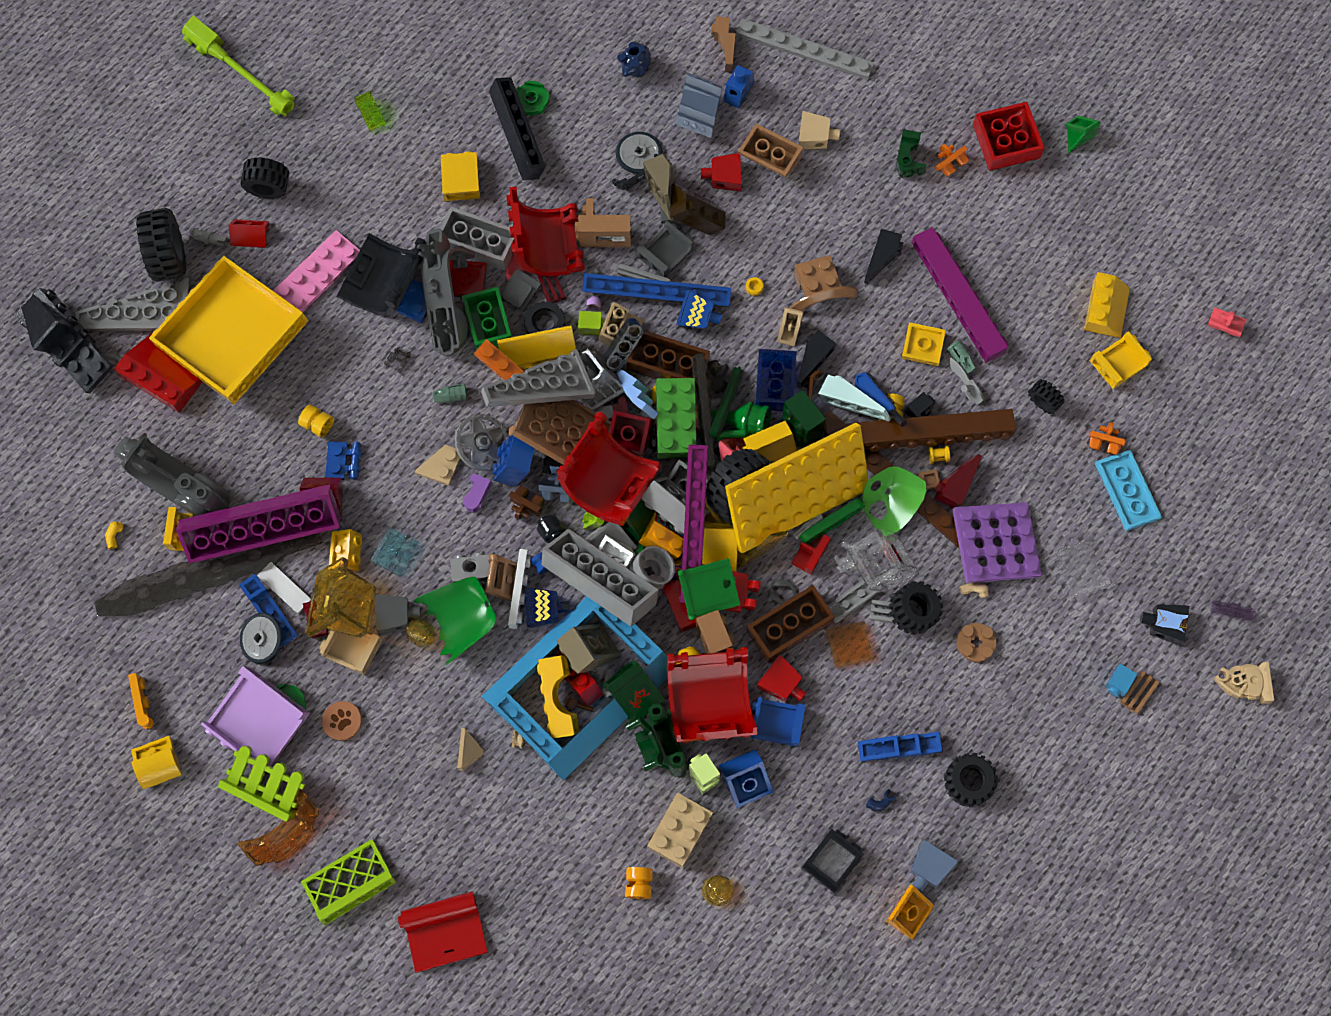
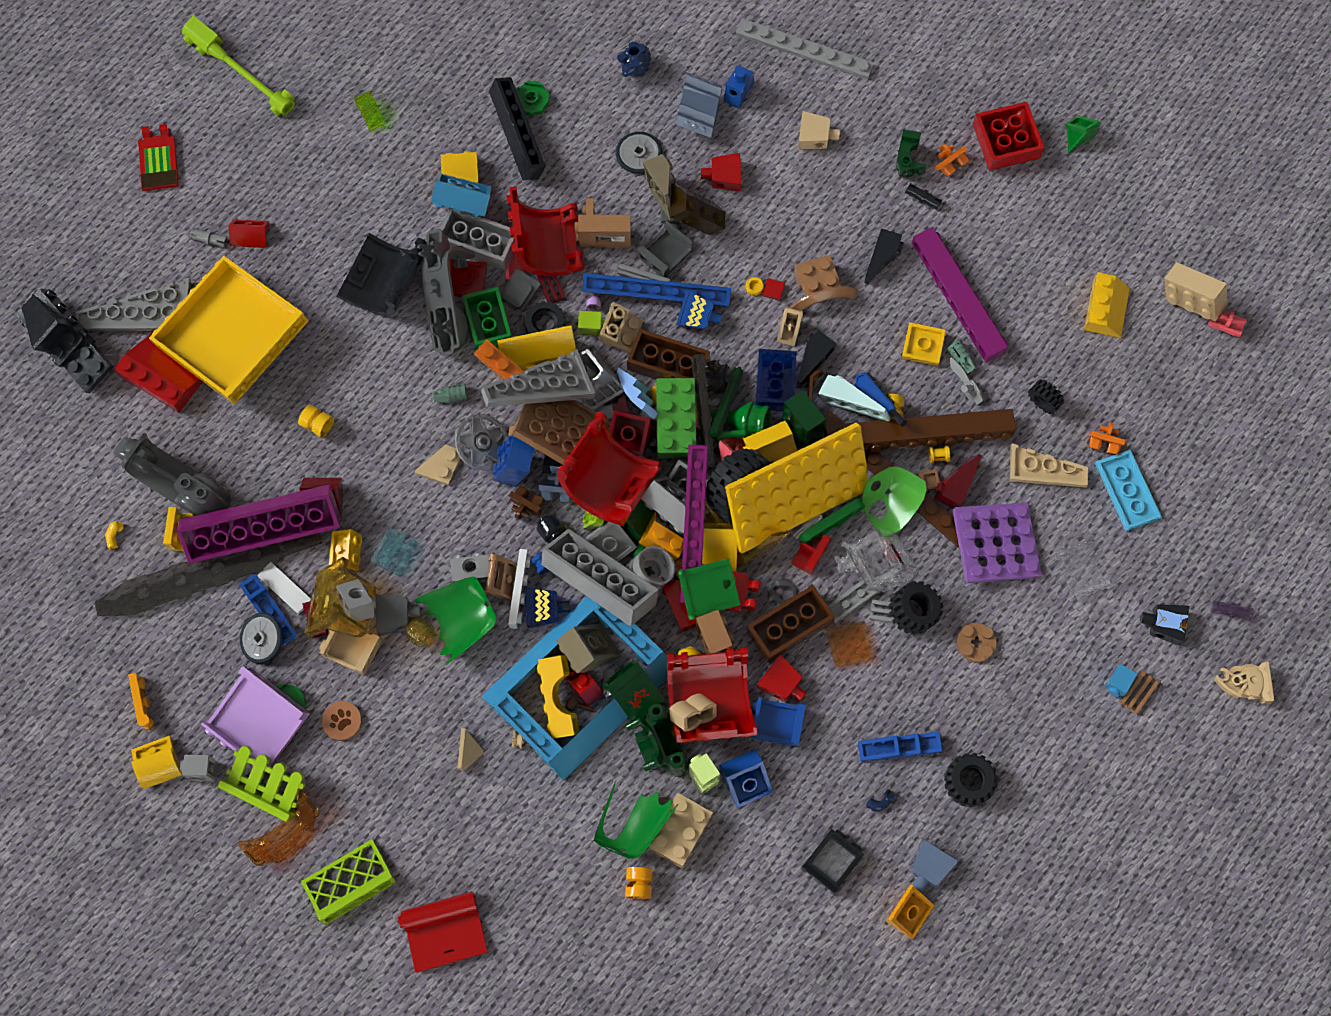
black tyre [136,208,186,282] -> none
black tyre [240,157,290,199] -> none
bright pink plate [273,230,360,312] -> none
blue plate [325,442,362,480] -> none
clear smoke piece [384,346,411,373] -> none
blue plate [396,279,427,323] -> none
medium lavender leg [463,473,492,513] -> none
white slope [598,535,635,568] -> none
black beam [604,318,643,371] -> none
black piece [612,154,658,190] -> none
clear yellow hair [701,875,734,906] -> none
medium nougat slope [711,17,736,73] -> none
medium nougat slope [738,123,803,177] -> none
black brick [905,392,935,418] -> none
tan arm [959,582,989,598] -> none
yellow panel [1090,331,1152,389] -> none
none -> tile [138,124,179,191]
none -> light grey brick [180,755,218,782]
none -> light grey brick [336,579,376,624]
none -> dark azure brick [431,172,491,217]
none -> green piece [594,781,679,859]
none -> tan brick [669,694,717,731]
none -> red tile [762,278,785,301]
none -> black pin [905,183,942,210]
none -> tan wing [1010,443,1088,488]
none -> tan brick [1164,262,1228,322]

